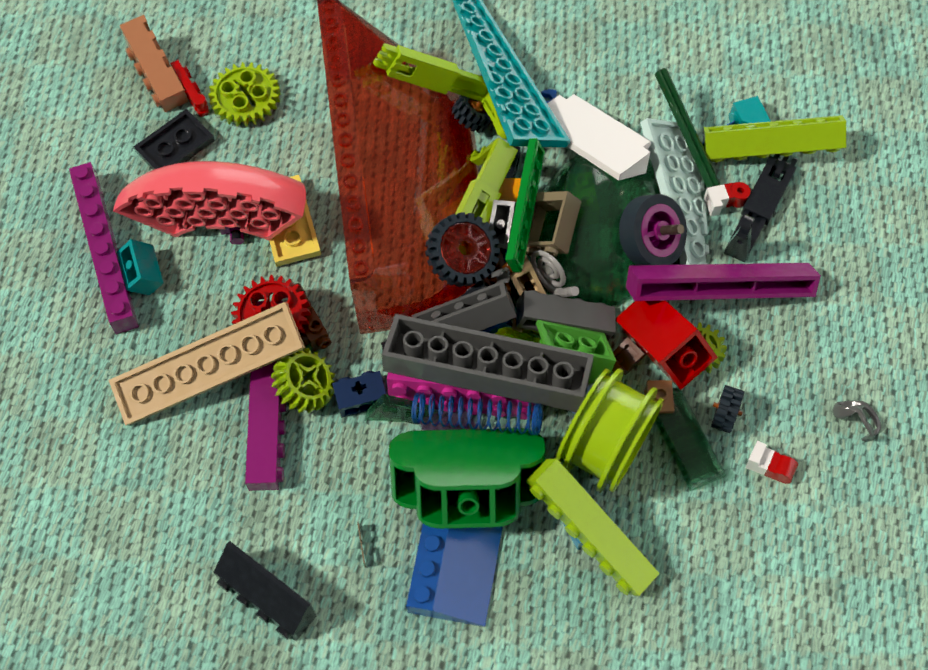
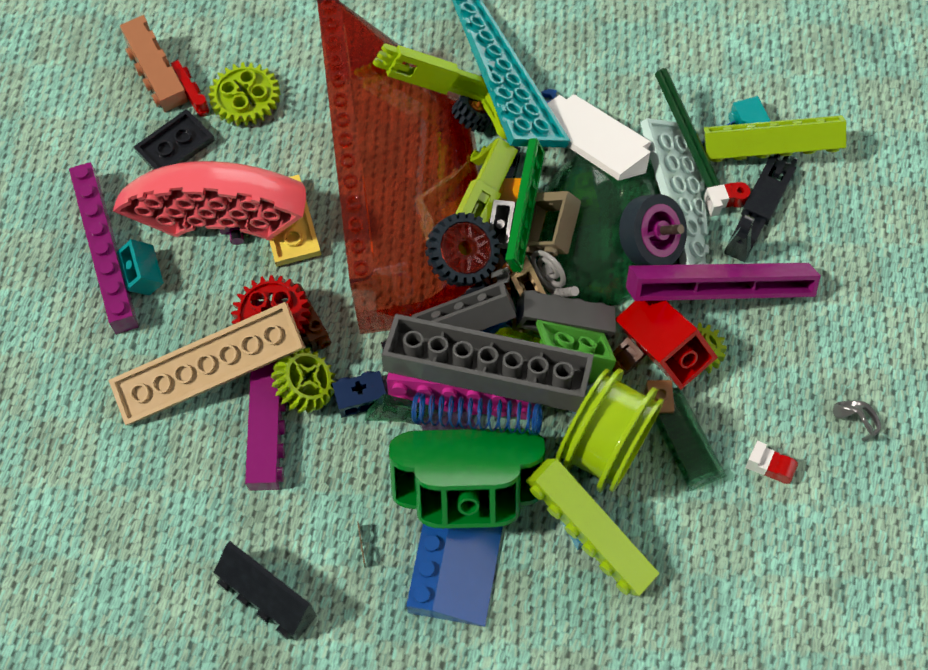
black wheel [711,385,745,433] -> none

